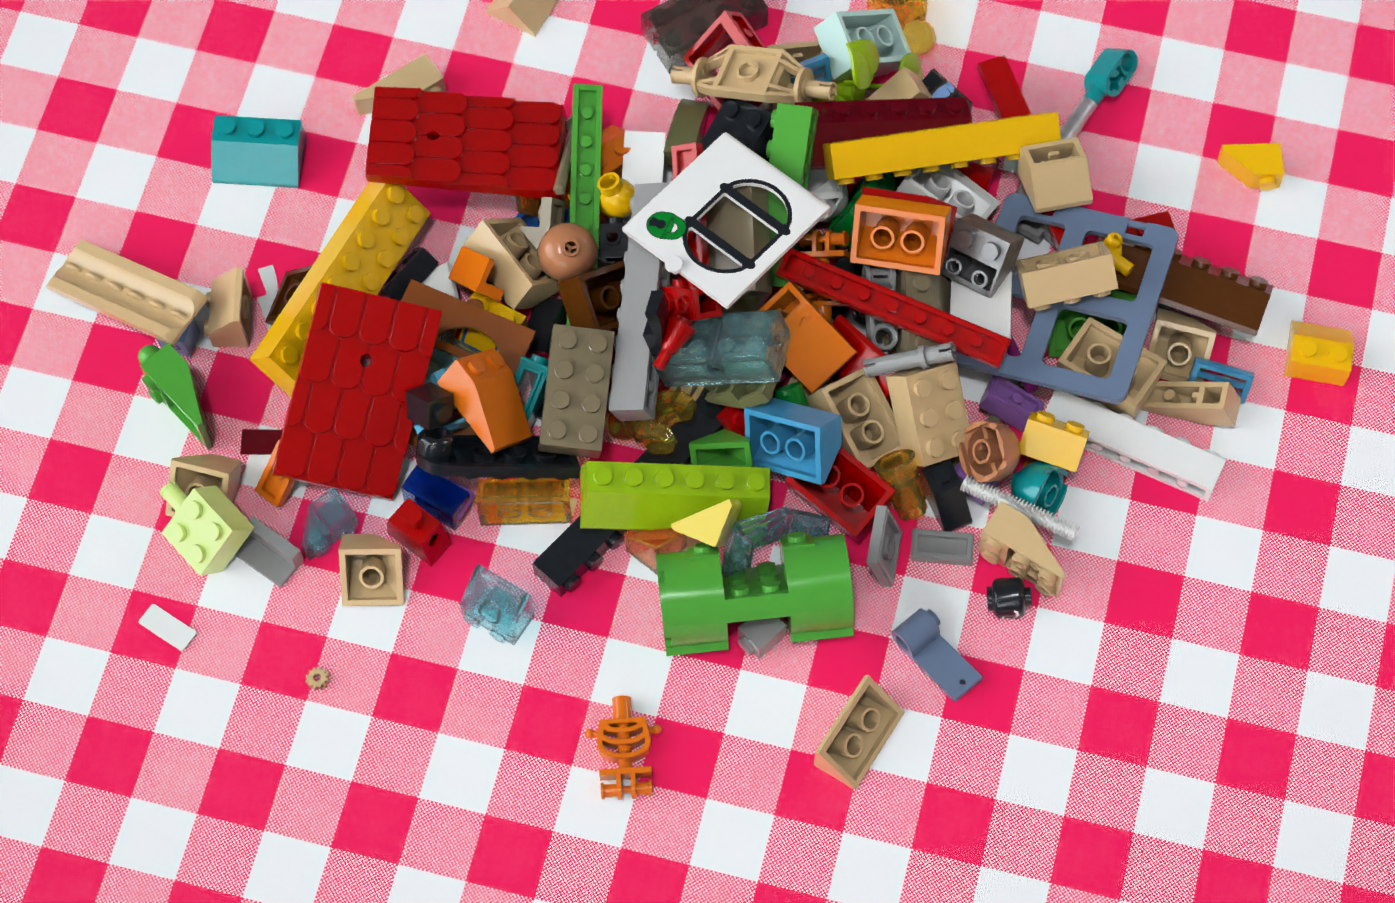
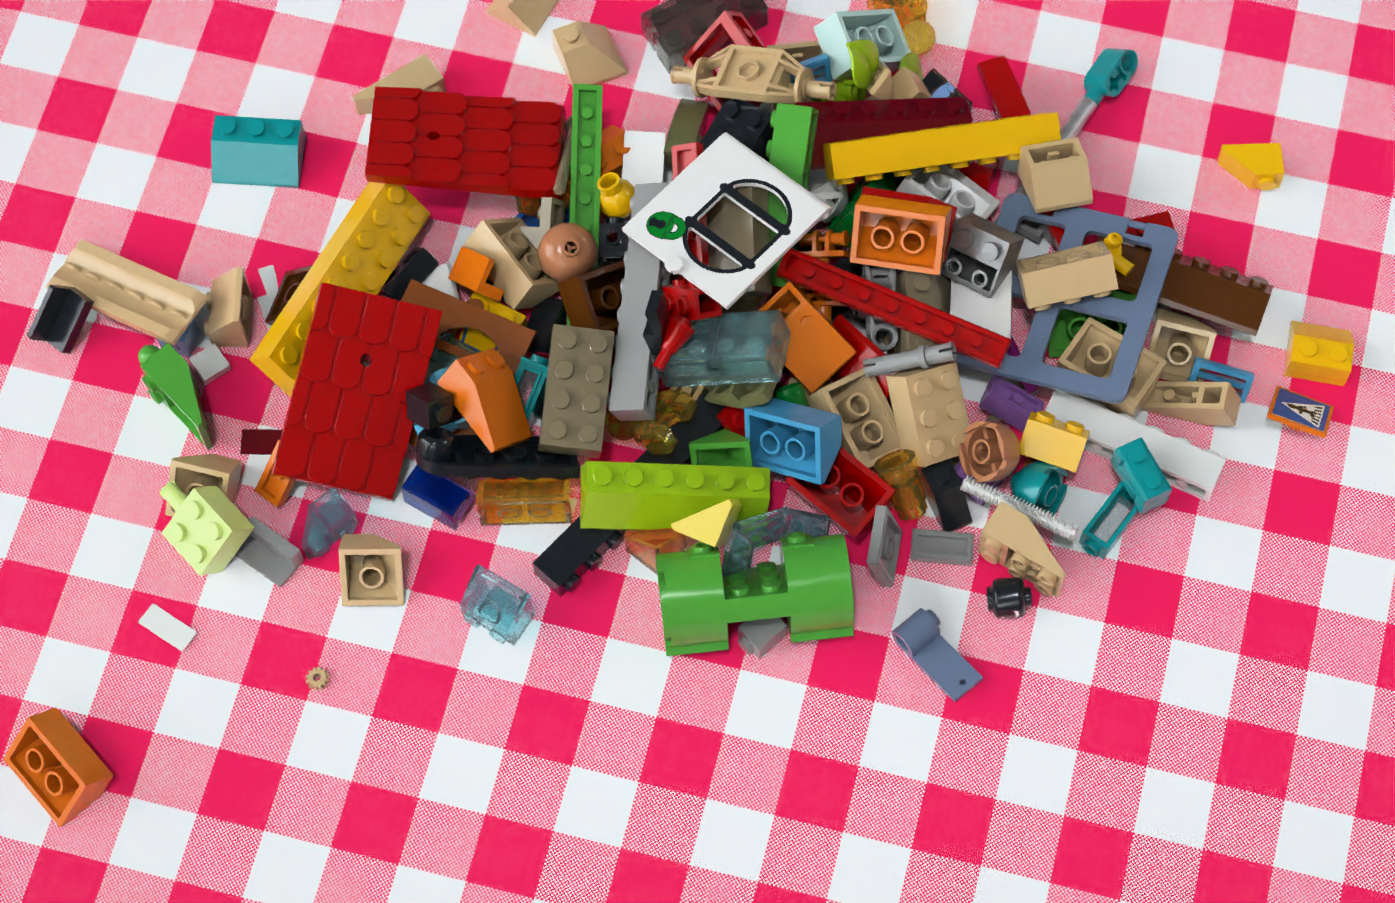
red torso [387,498,452,567] -> none
orange torso [585,695,662,800] -> none
tan slope [814,675,905,790] -> none
none -> orange slope [3,708,114,827]
none -> black panel [27,285,94,354]
none -> white tile [189,343,232,385]
none -> tan slope [552,21,628,89]
none -> tan slope [867,61,894,100]
none -> teal window [1079,481,1139,560]
none -> teal brick [1111,438,1172,514]
none -> piece [1266,386,1334,439]

